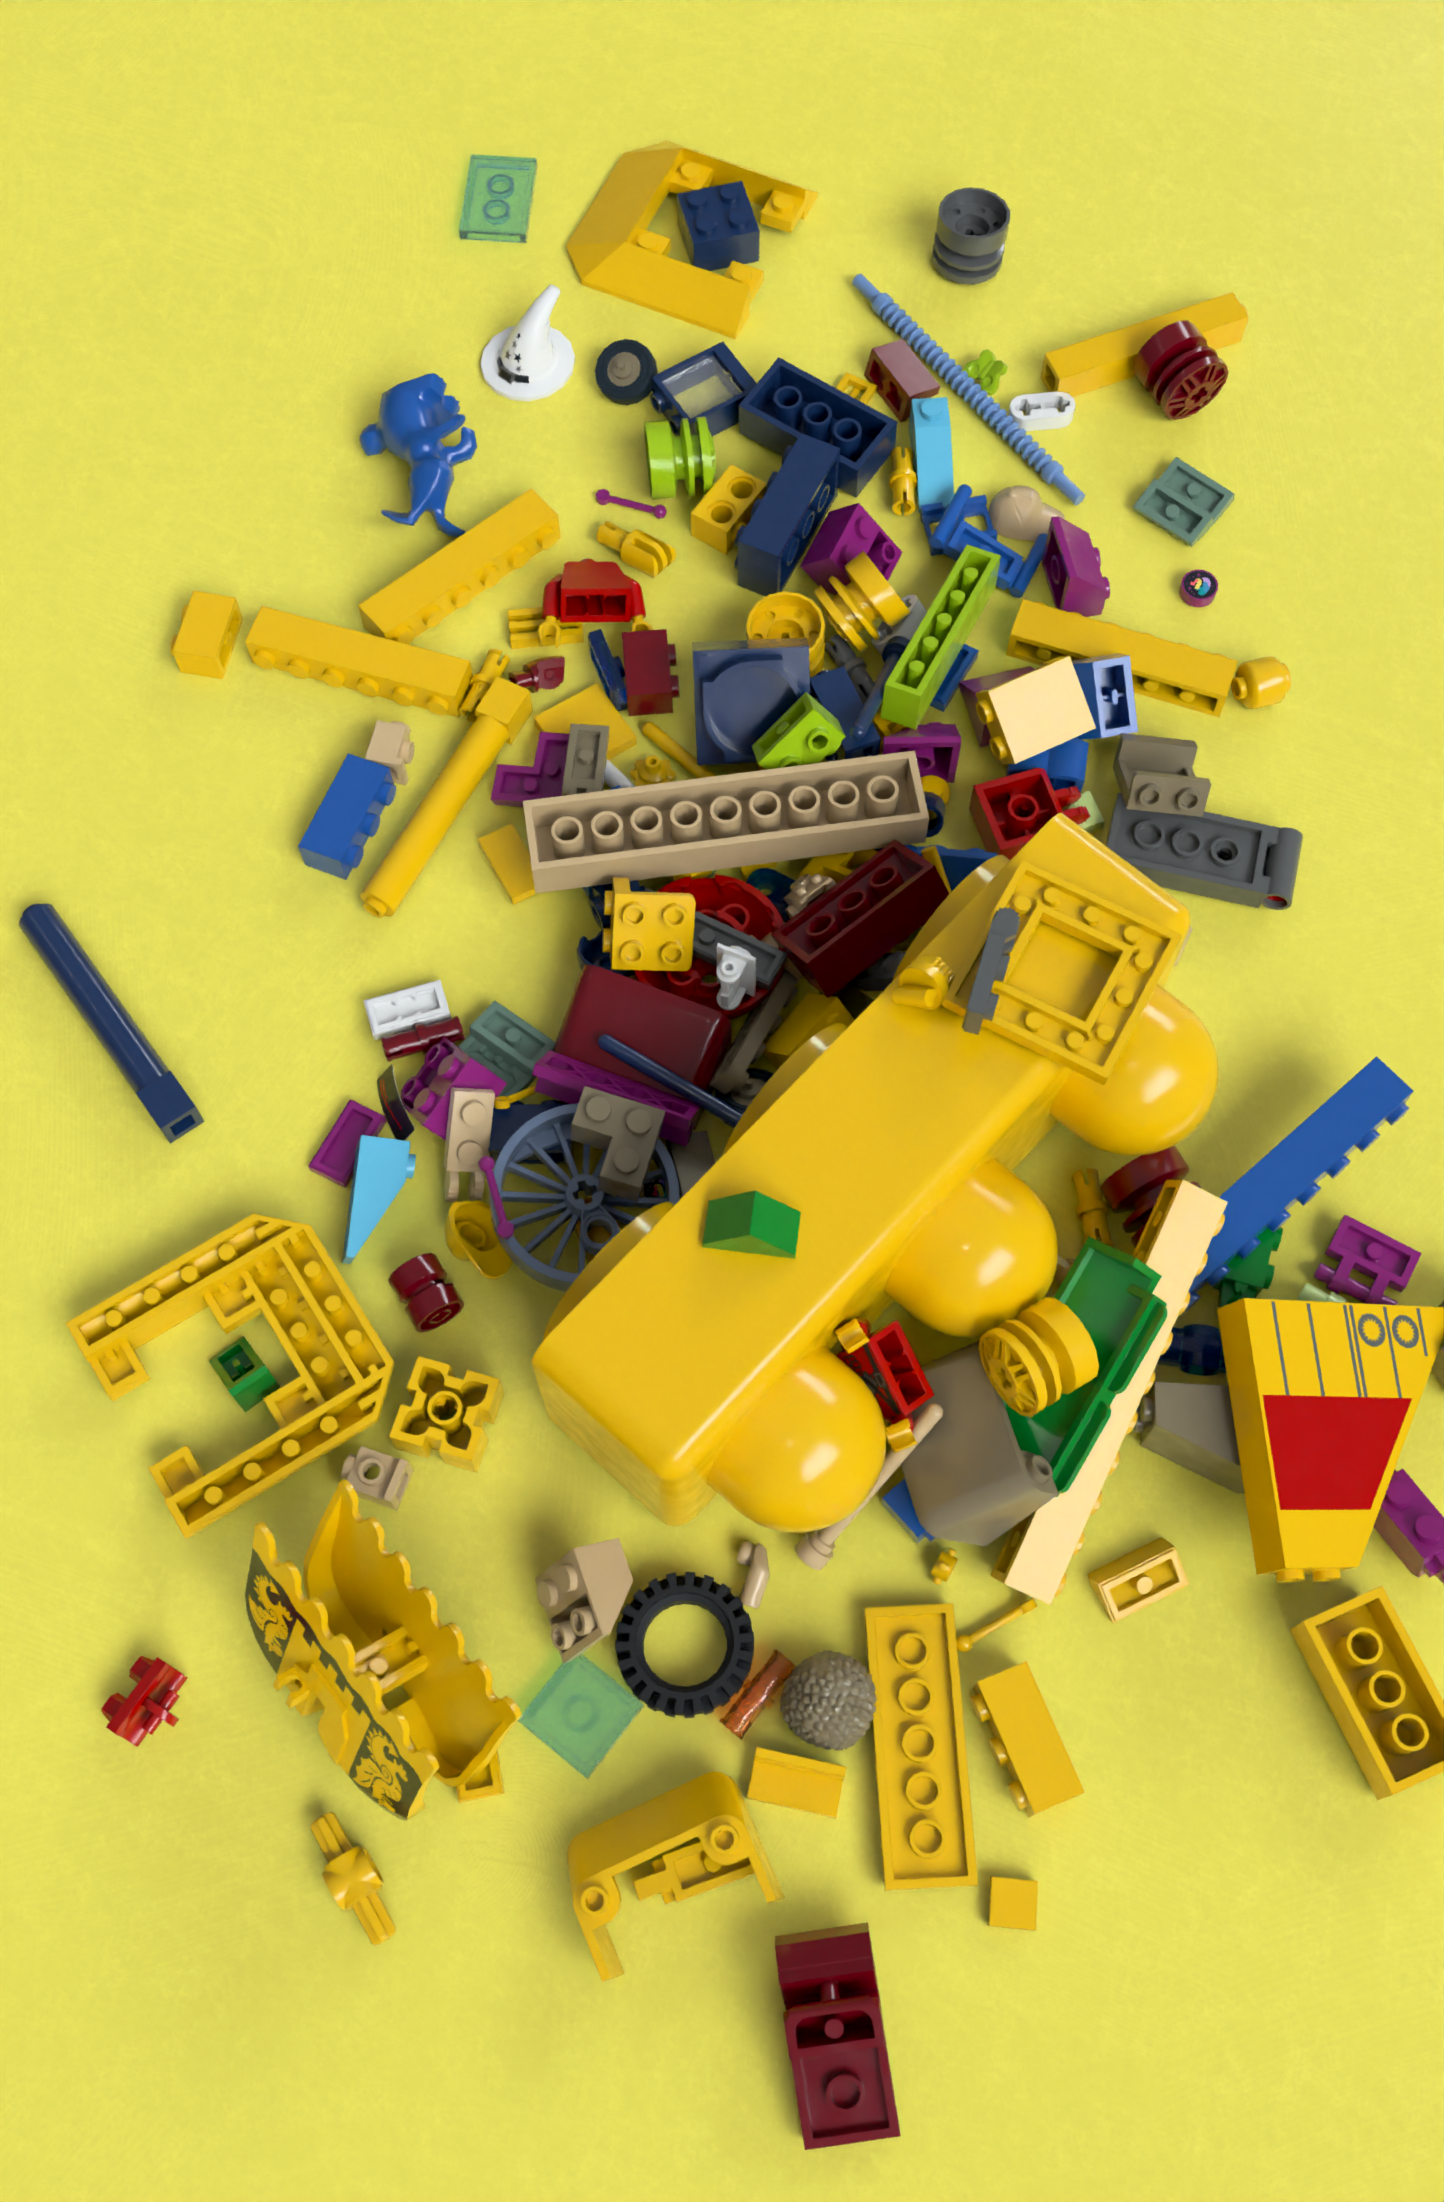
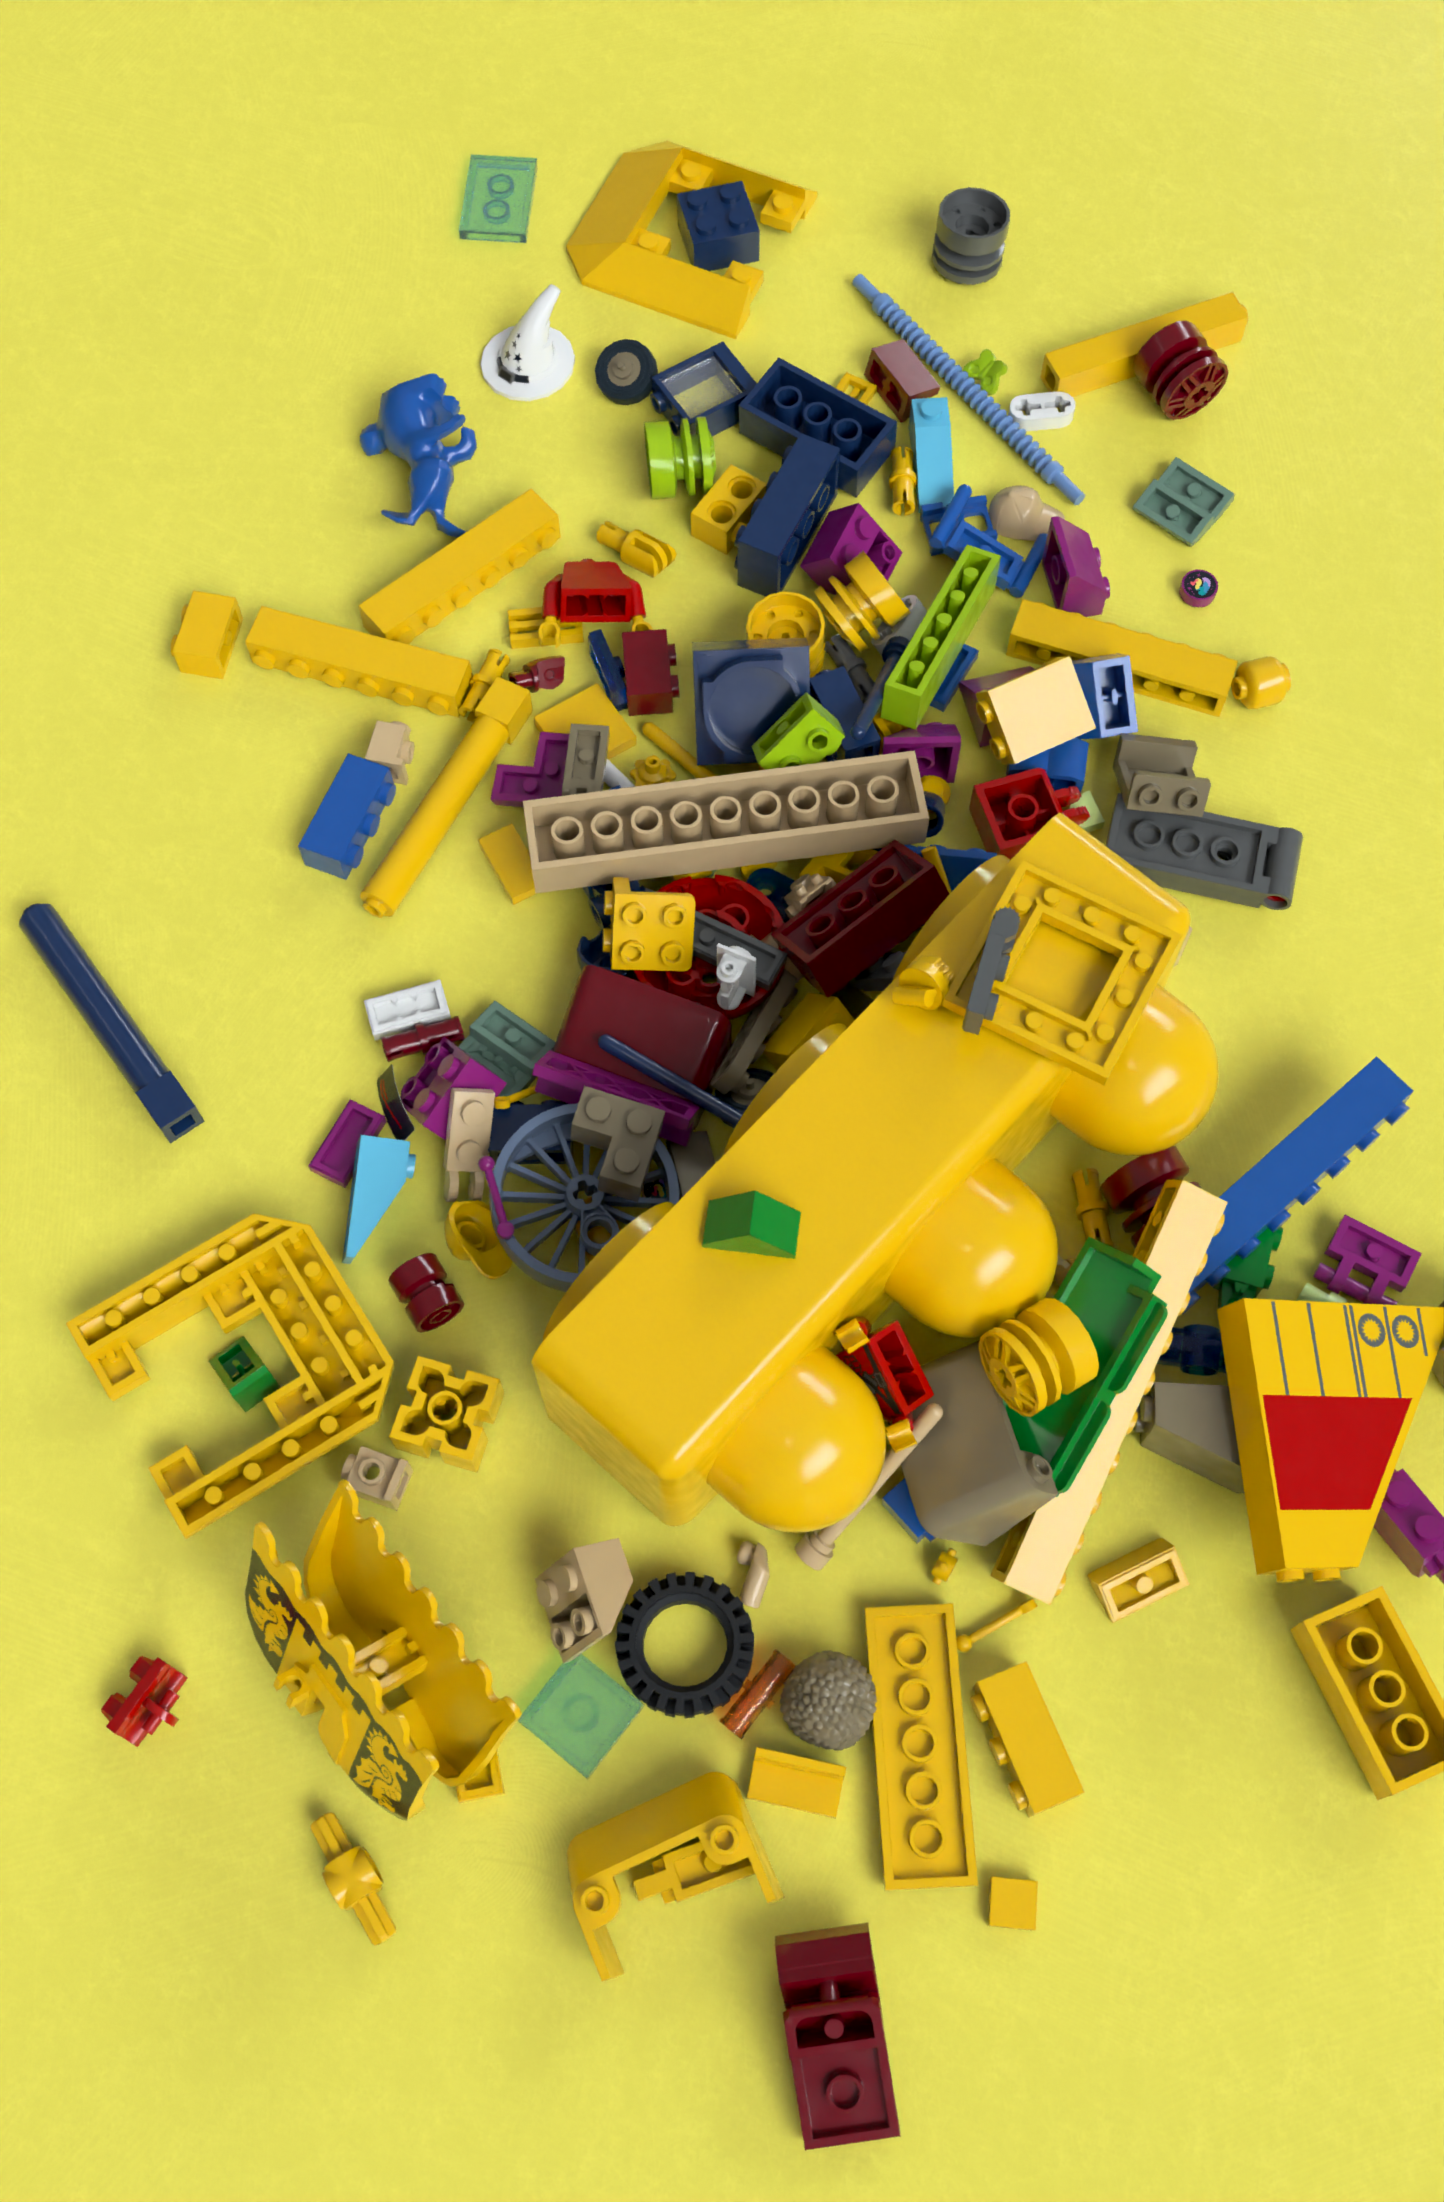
magenta hinge [596,489,667,519] -> none

